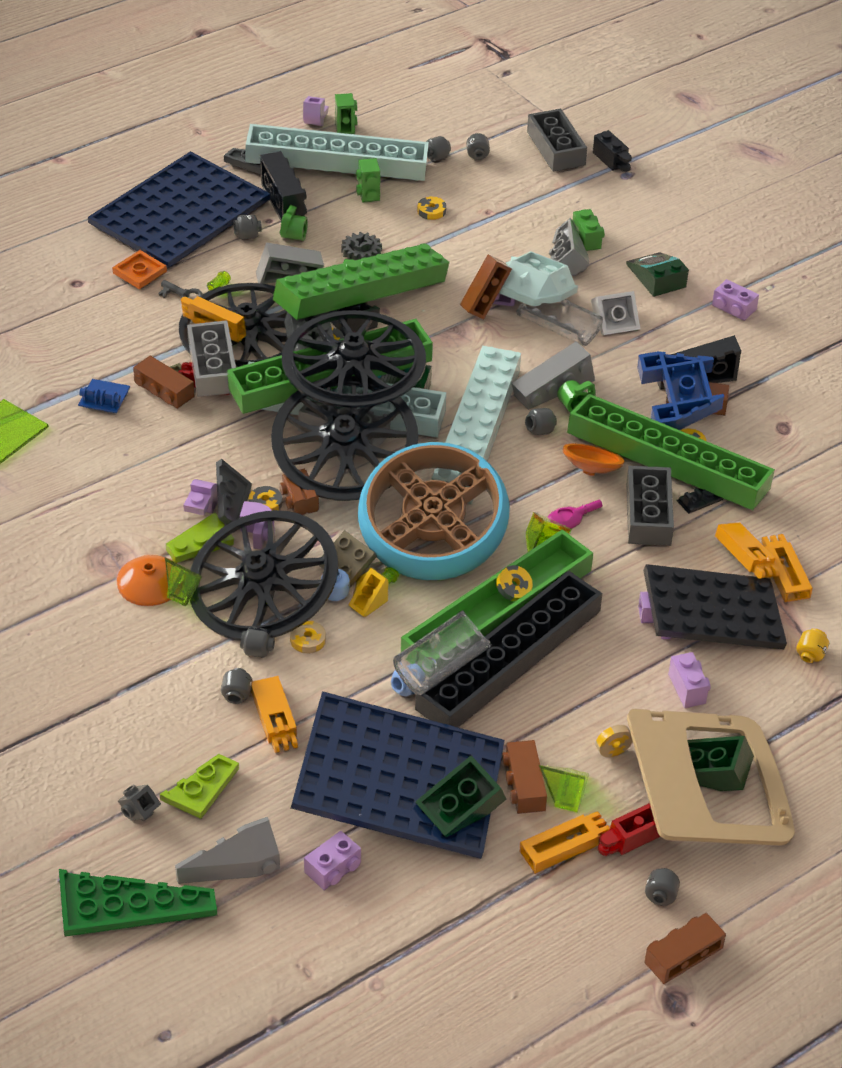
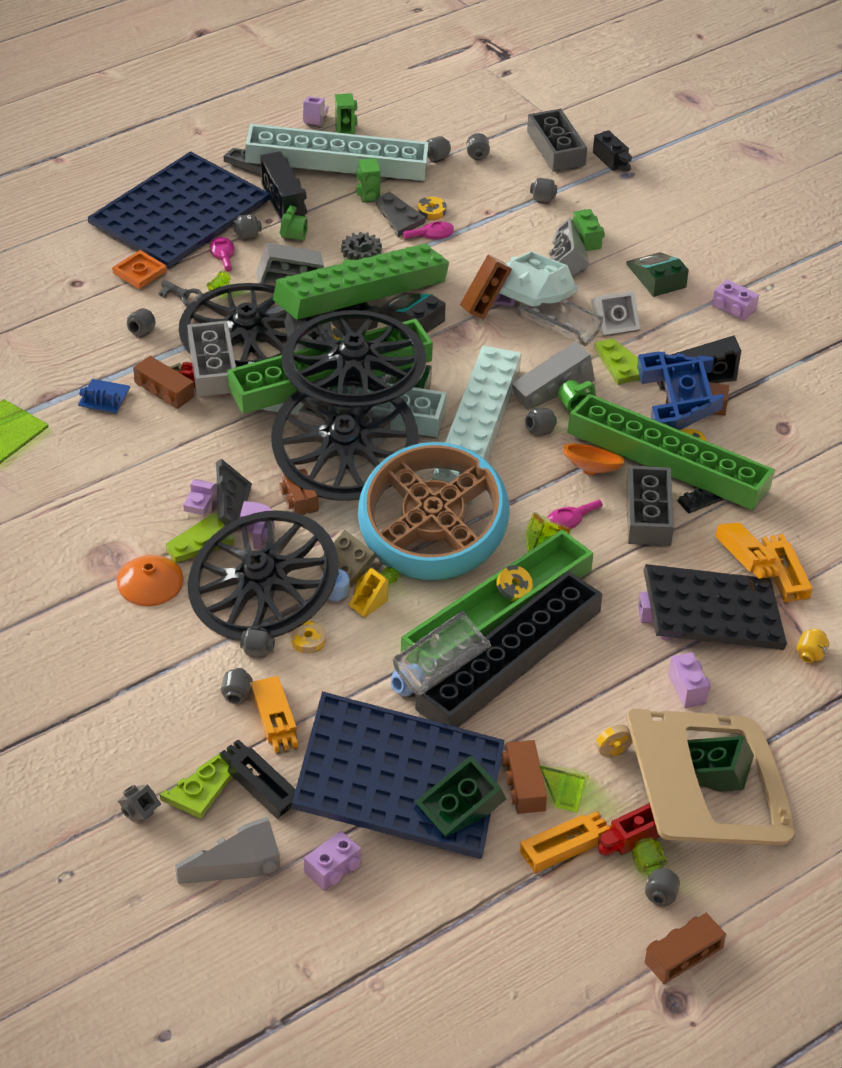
green wing [59,869,217,937] -> none
clear neon green slope [165,558,202,606] -> none
light orange hinge [181,296,246,343] -> none
piece [248,486,282,510] -> none
none -> dark grey head [126,308,156,337]
none -> dark pink piece [210,237,235,272]
none -> black hinge [219,740,295,819]
none -> dark grey wing [376,192,426,237]
none -> black slope [379,292,446,333]
none -> dark pink piece [403,221,454,239]
none -> dark grey head [530,178,557,203]
none -> lime wing [594,338,640,385]
none -> clear neon green head [631,838,667,876]

